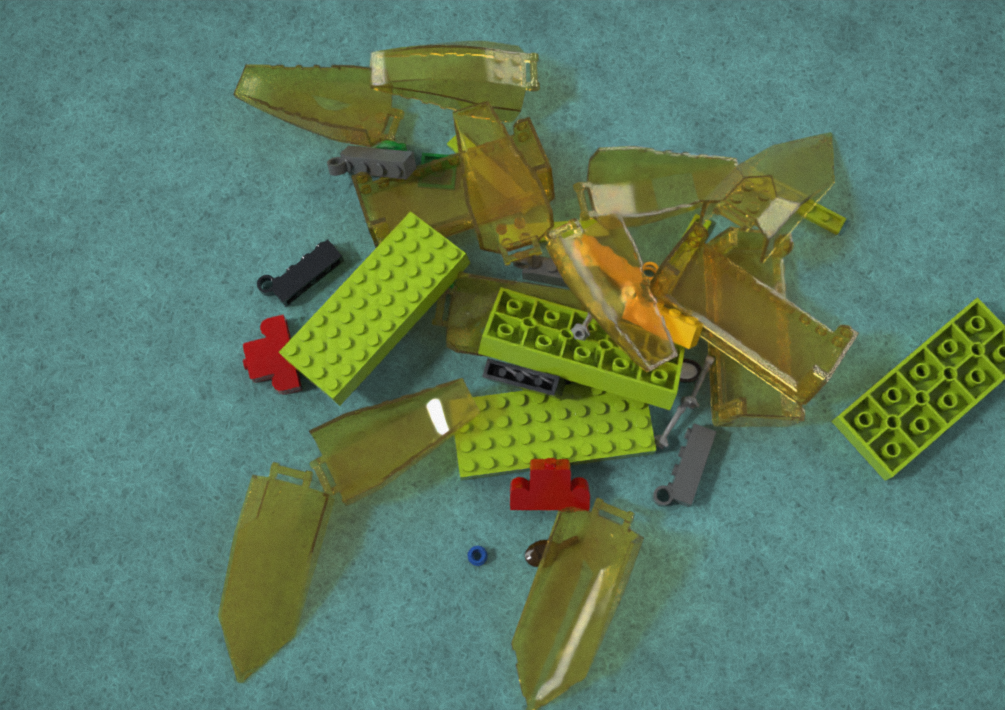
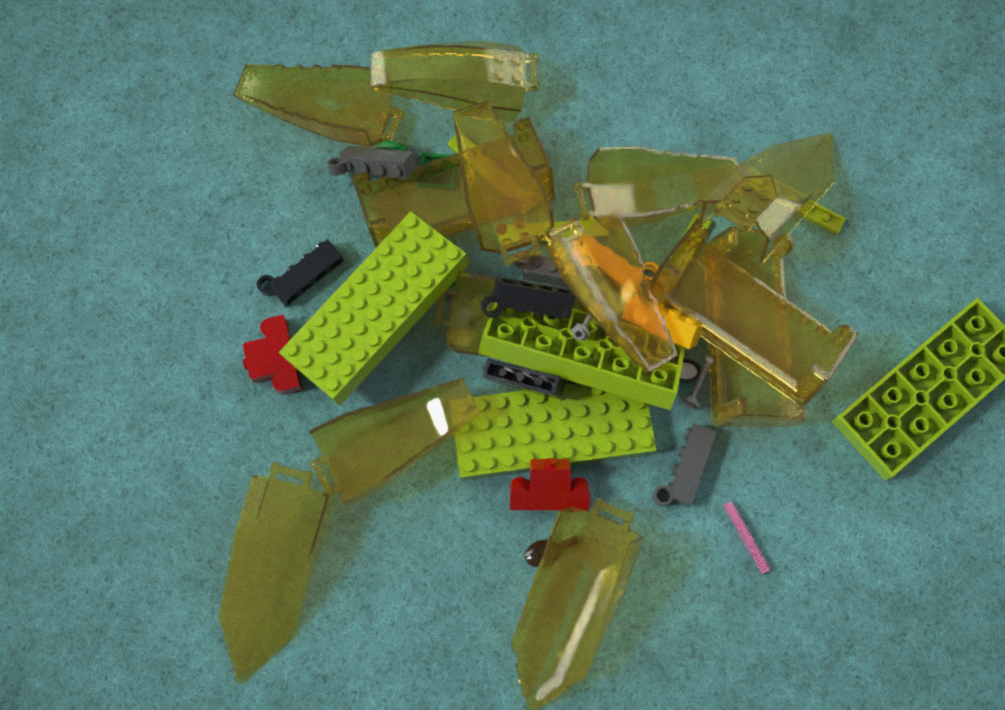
blue plate [468,546,488,566] -> none
light grey piece [654,396,692,449] -> none
none -> black hinge [481,276,576,319]
none -> bright pink piece [722,502,770,574]

